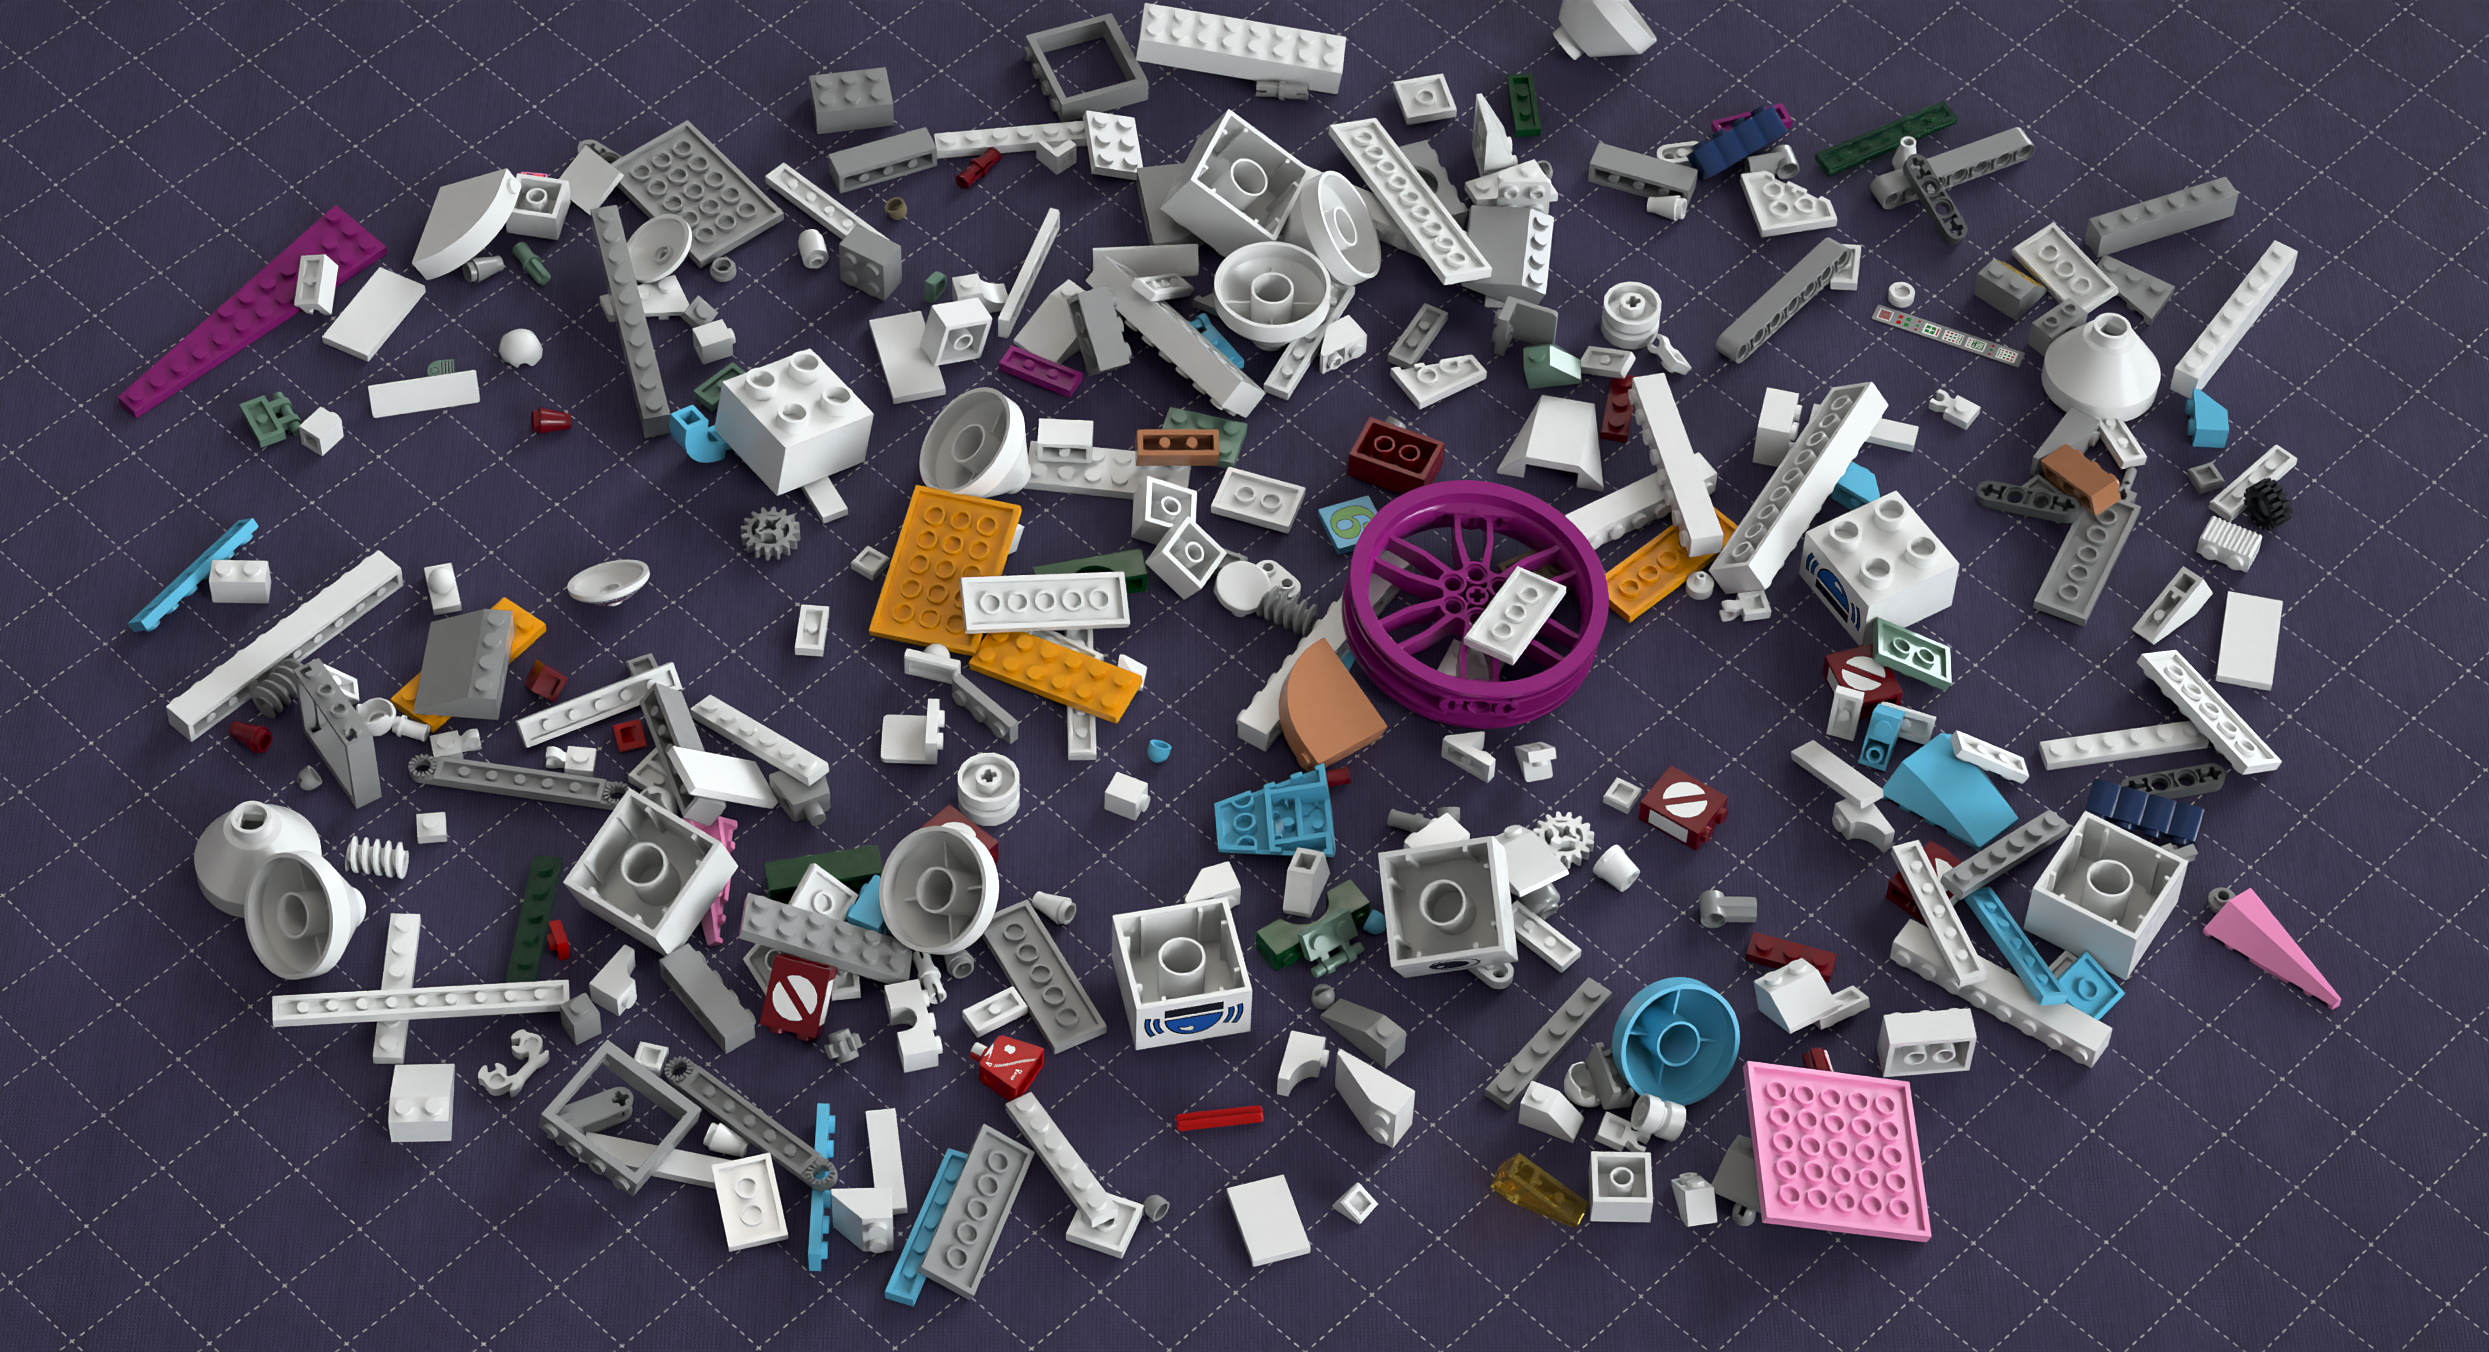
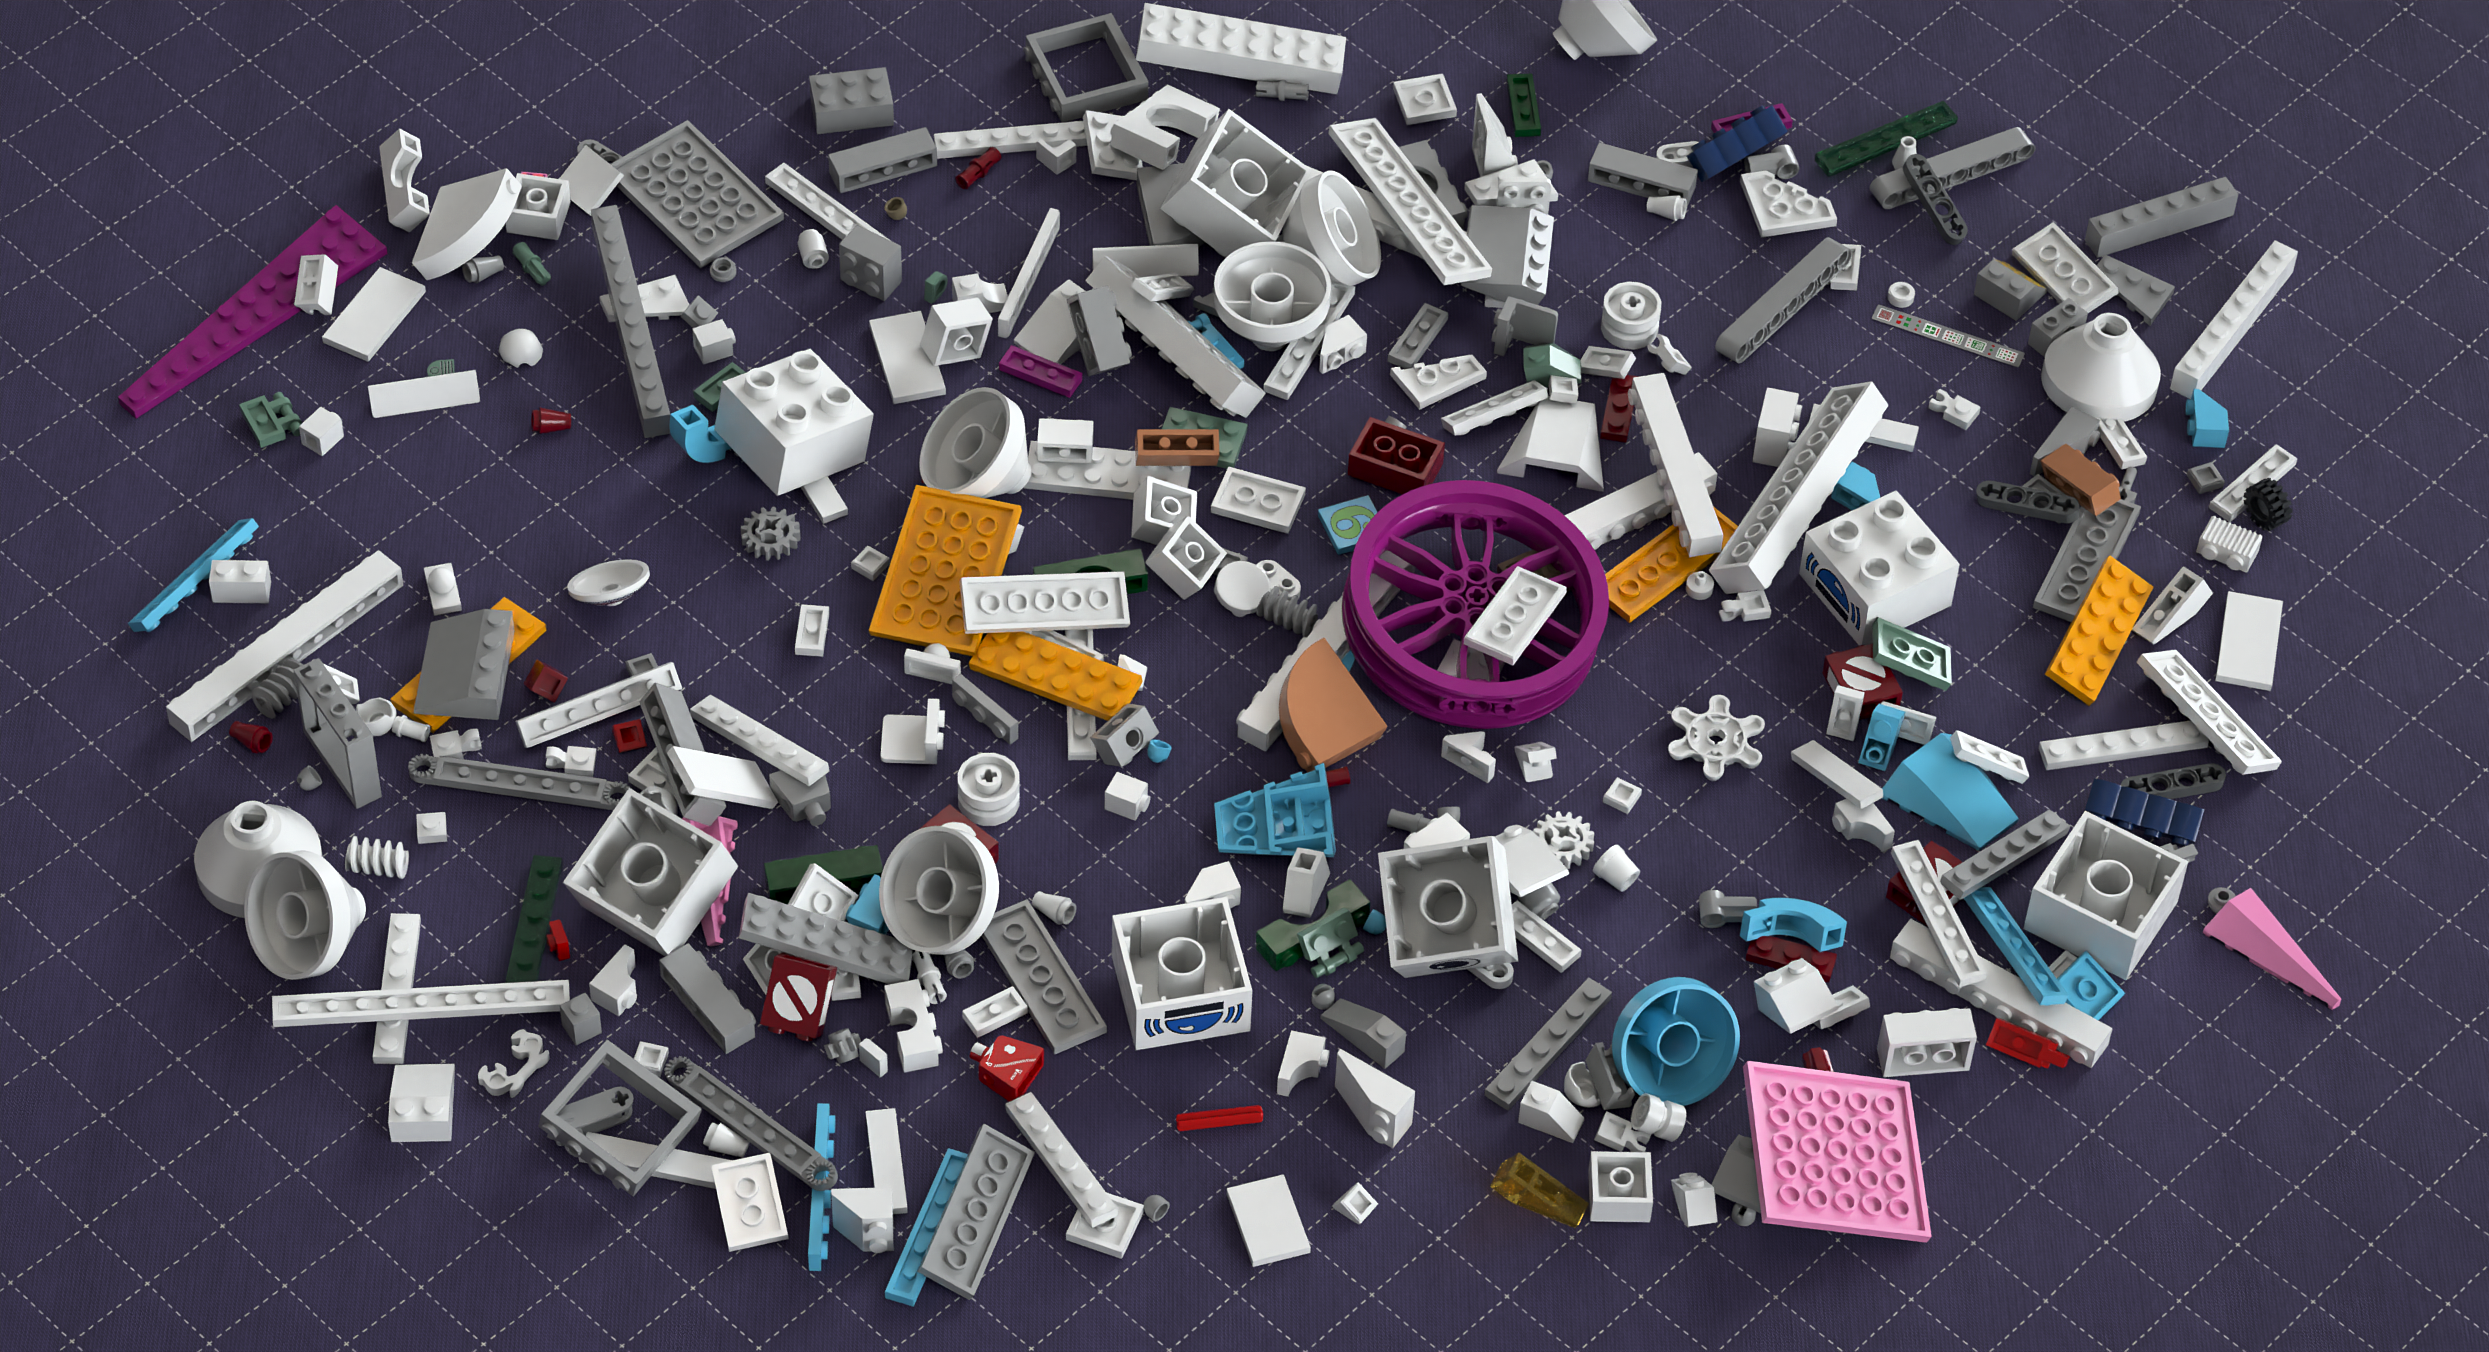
white dish [627,214,692,283] -> none
dark red brick [1638,765,1729,851] -> none
none -> white arch [379,129,430,232]
none -> white tile [859,1038,888,1077]
none -> light grey brick [1090,703,1159,767]
none -> white arch [1110,84,1220,170]
none -> white plate [1441,380,1548,436]
none -> white plate [1548,375,1578,403]
none -> white plate [1668,695,1765,781]
none -> medium azure arch [1740,898,1847,952]
none -> red hinge [1986,1017,2070,1069]
none -> light orange plate [2045,555,2153,706]

